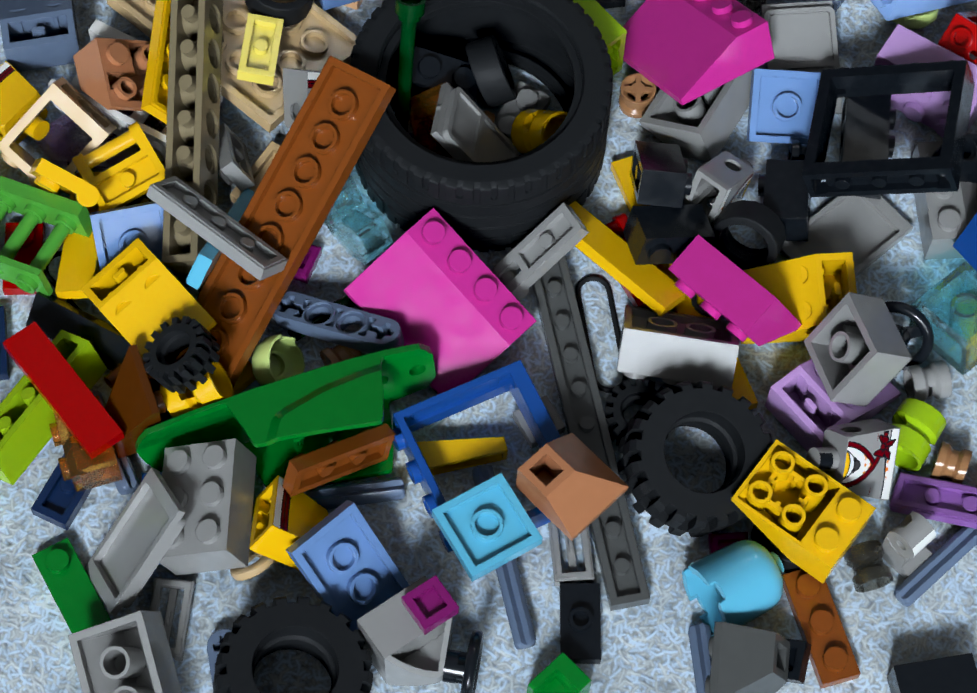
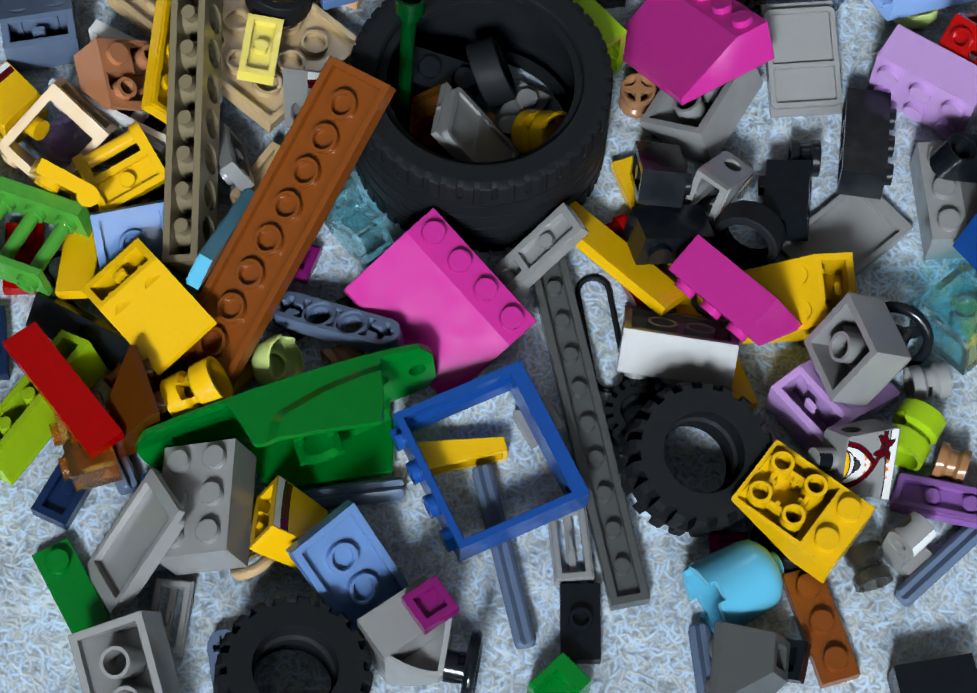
black tyre [143,316,220,394] -> none
light grey tile [146,176,288,281] -> none
dark orange plate [282,423,395,497] -> none
medium azure plate [432,472,543,582] -> none
nougat slope [515,433,629,541] -> none
medium blue plate [746,68,822,144] -> none
black window [801,60,975,197] -> none

